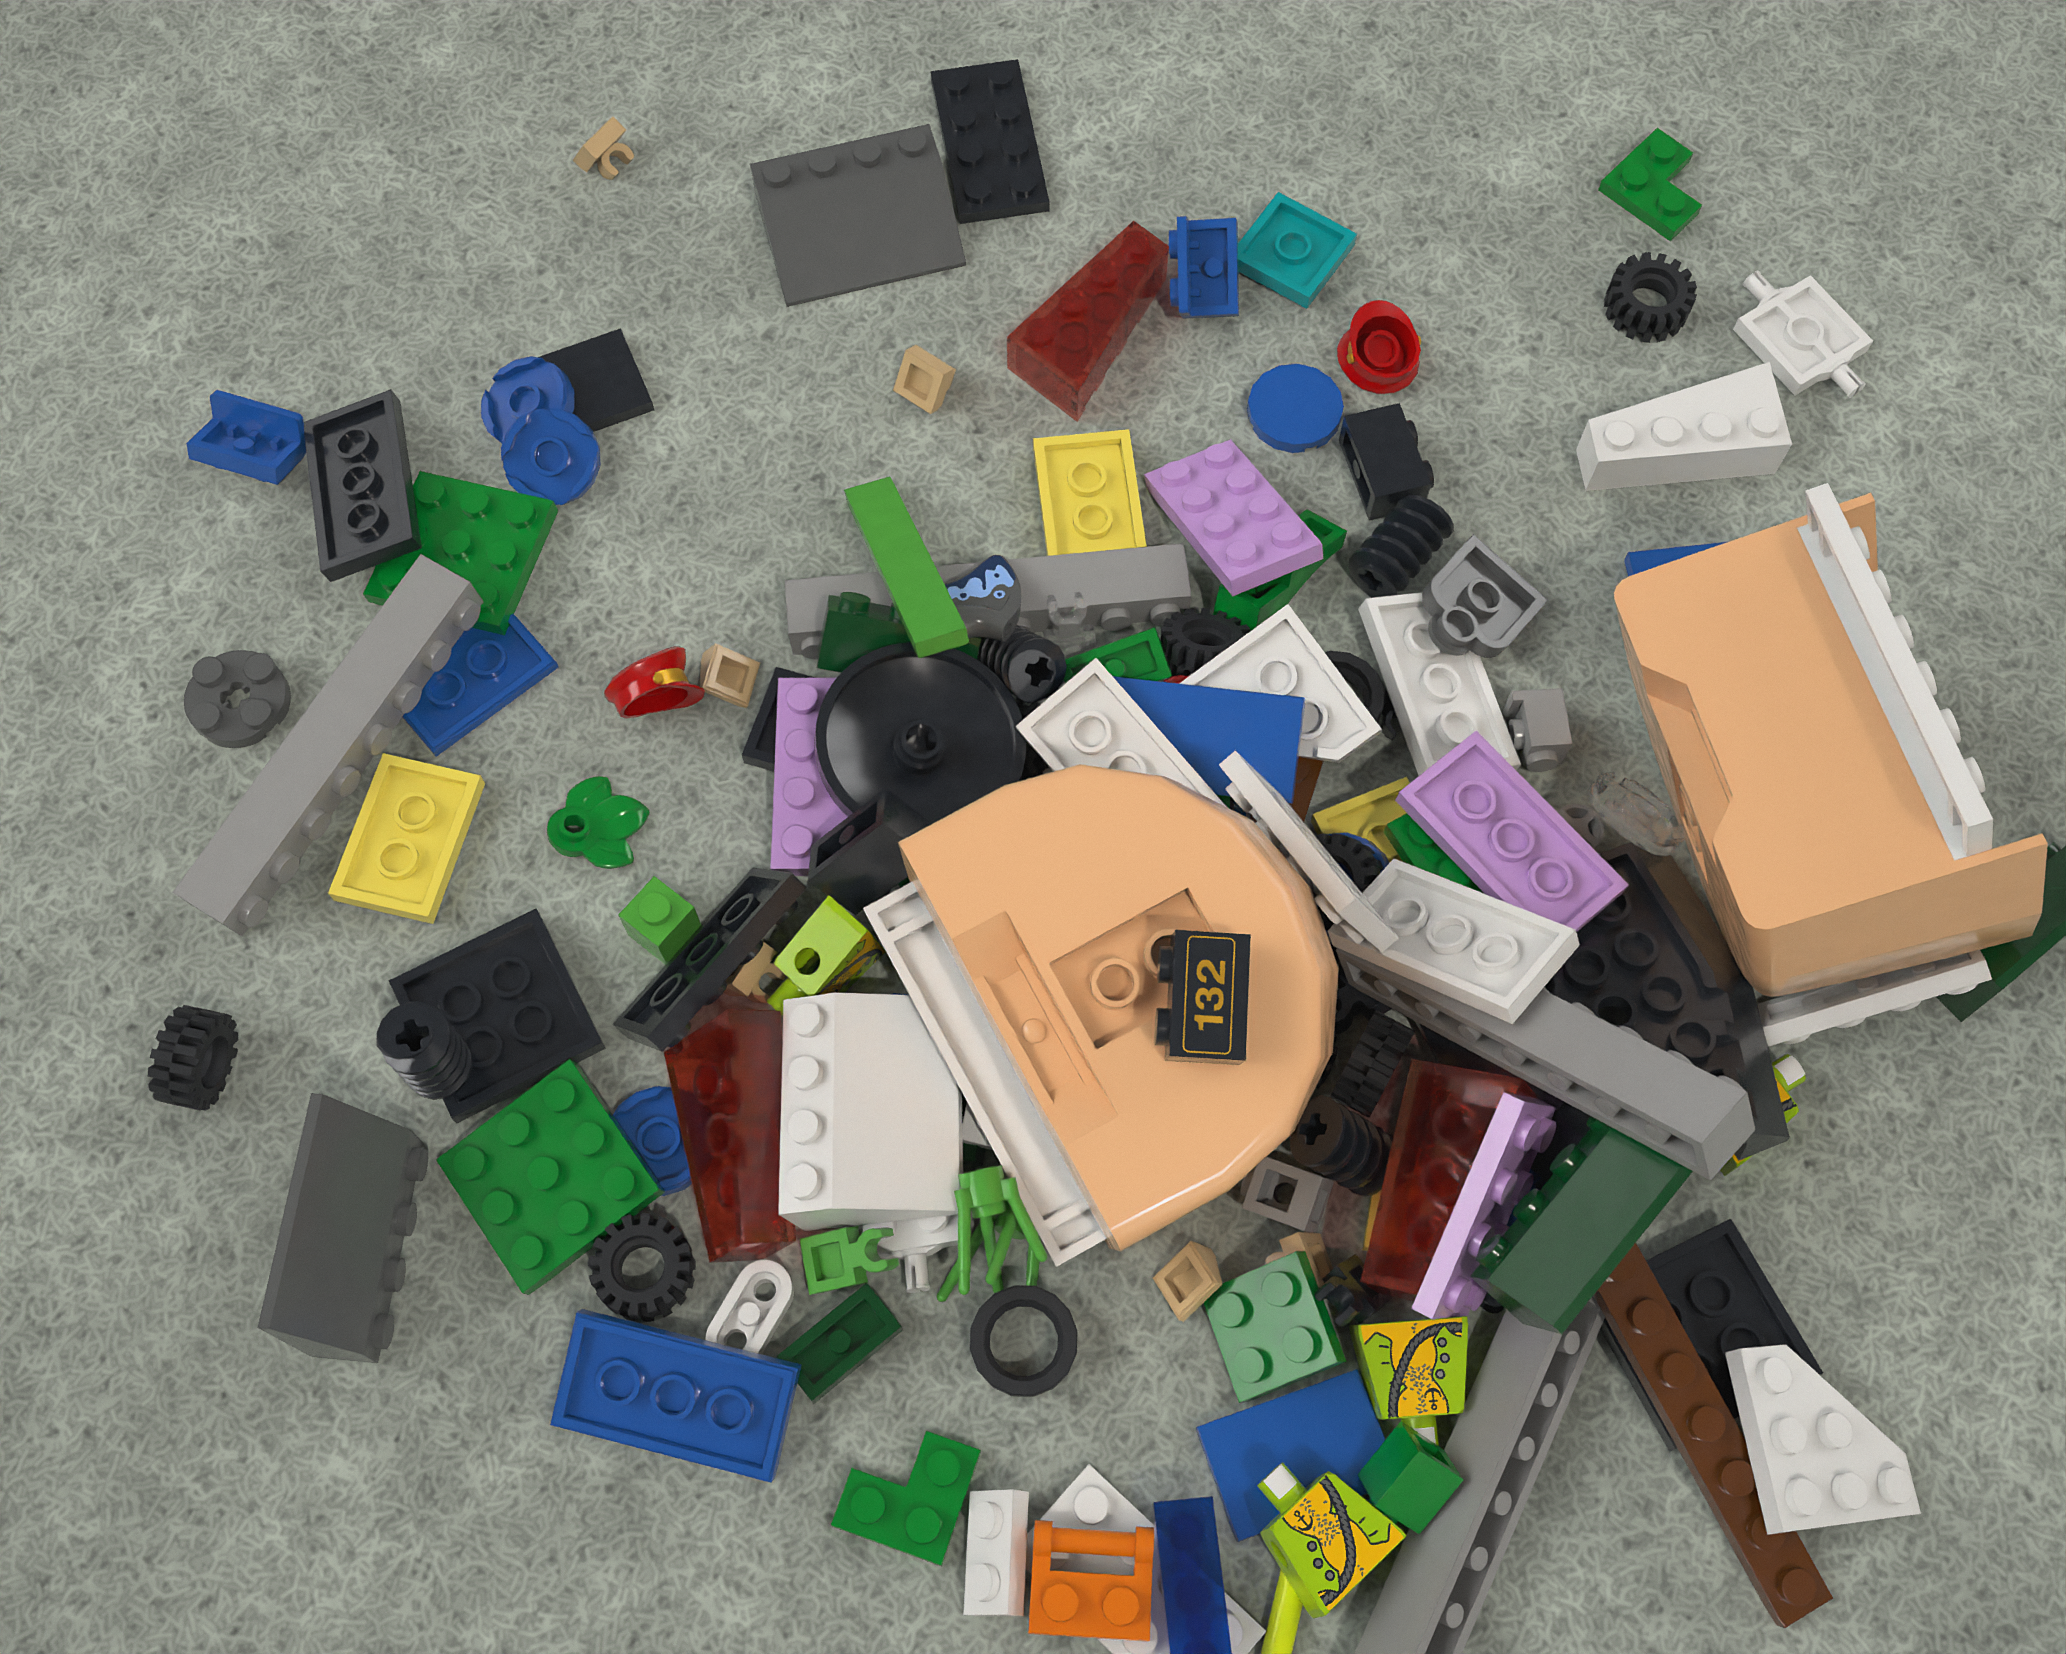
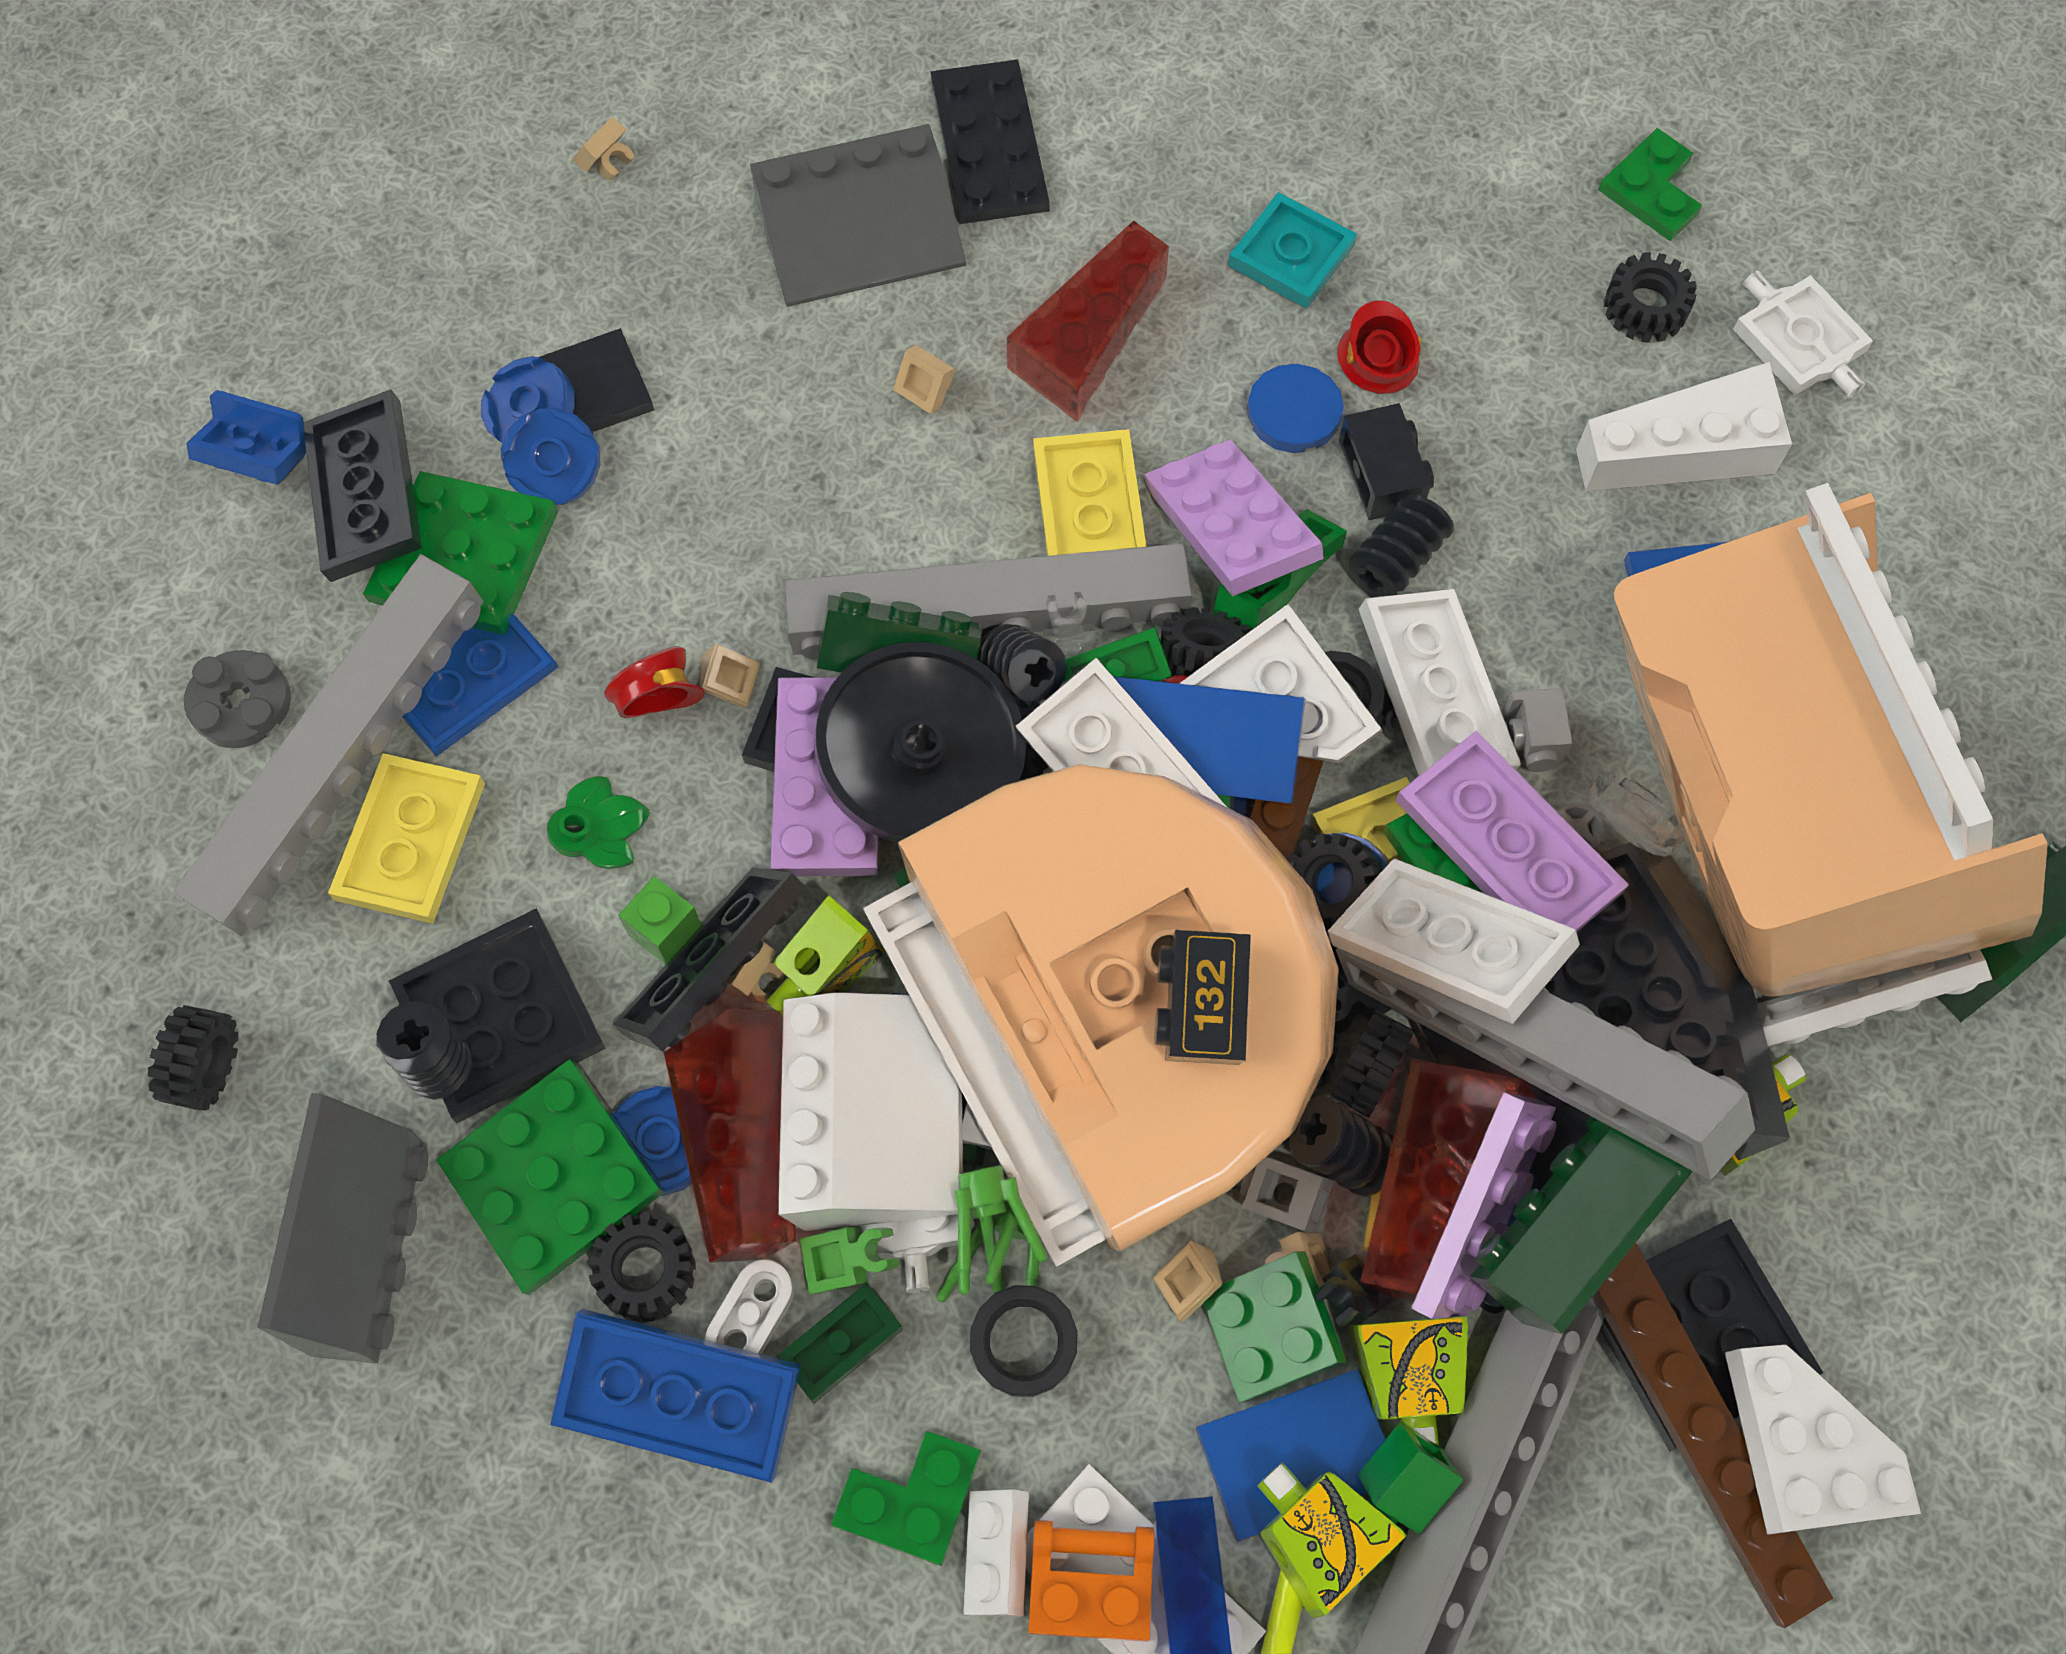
black brick [807,788,932,916] -> none
bright green tile [844,476,969,658] -> none
dark grey arm [945,555,1022,642] -> none
blue bracket [1169,216,1239,319] -> none
white plate [1219,750,1399,953] -> none
plate [1422,534,1548,658] -> none

